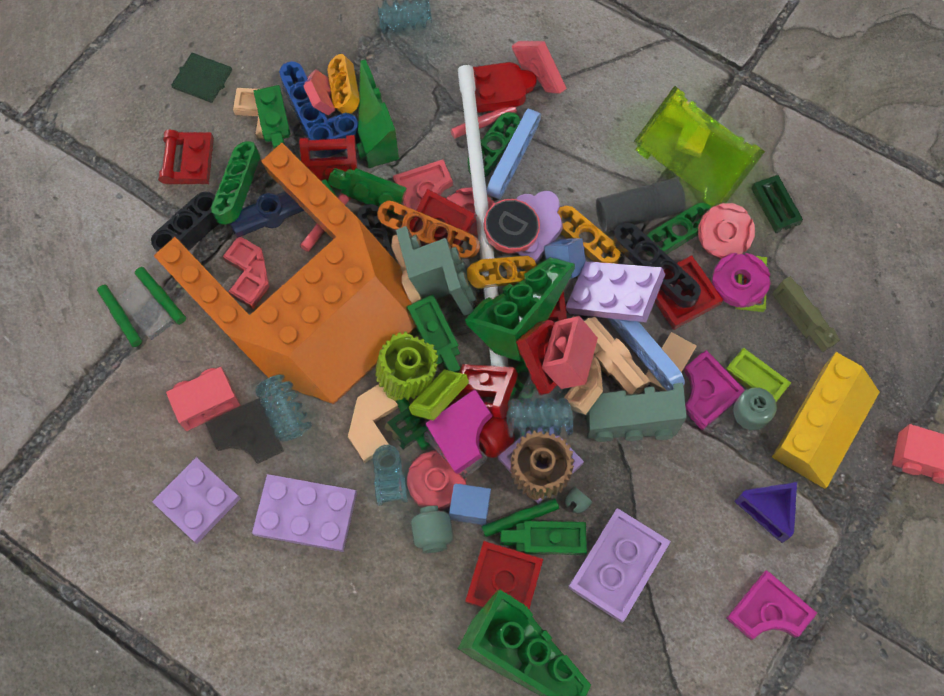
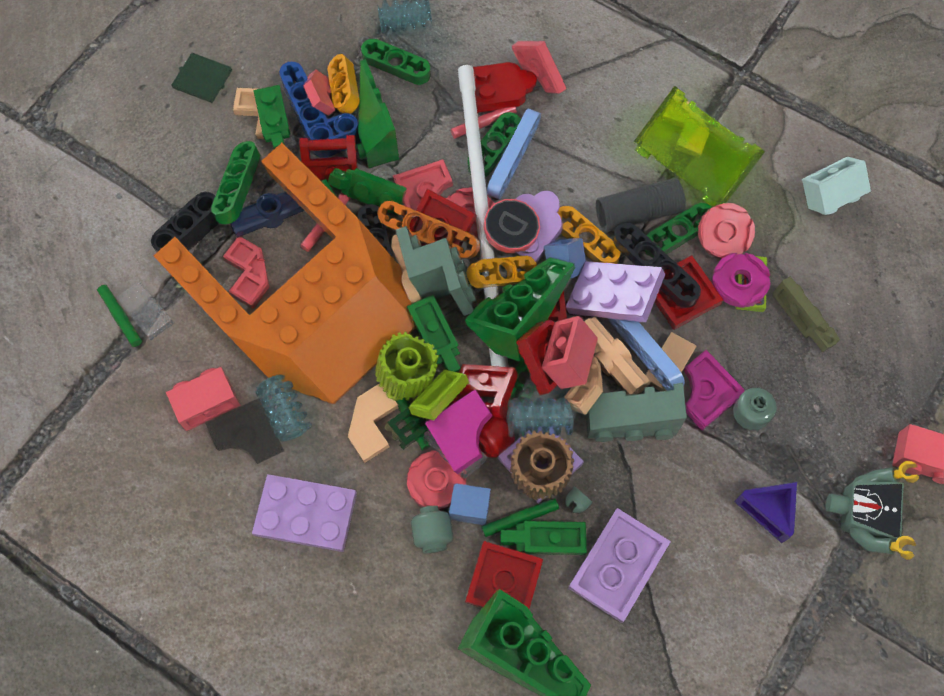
green piece [135,267,186,325] -> none
lavender plate [152,457,241,544] -> none
red plate [158,129,214,184] -> none
clear light blue piece [373,445,408,506] -> none
lime tile [726,348,791,402] -> none
dark pink tile [726,570,817,640] -> none
dark green tile [751,175,803,233] -> none
yellow slope [772,352,880,489] -> none
none -> green beam [361,39,431,85]
none -> light aqua brick [802,157,871,215]
none -> torso [826,461,919,560]

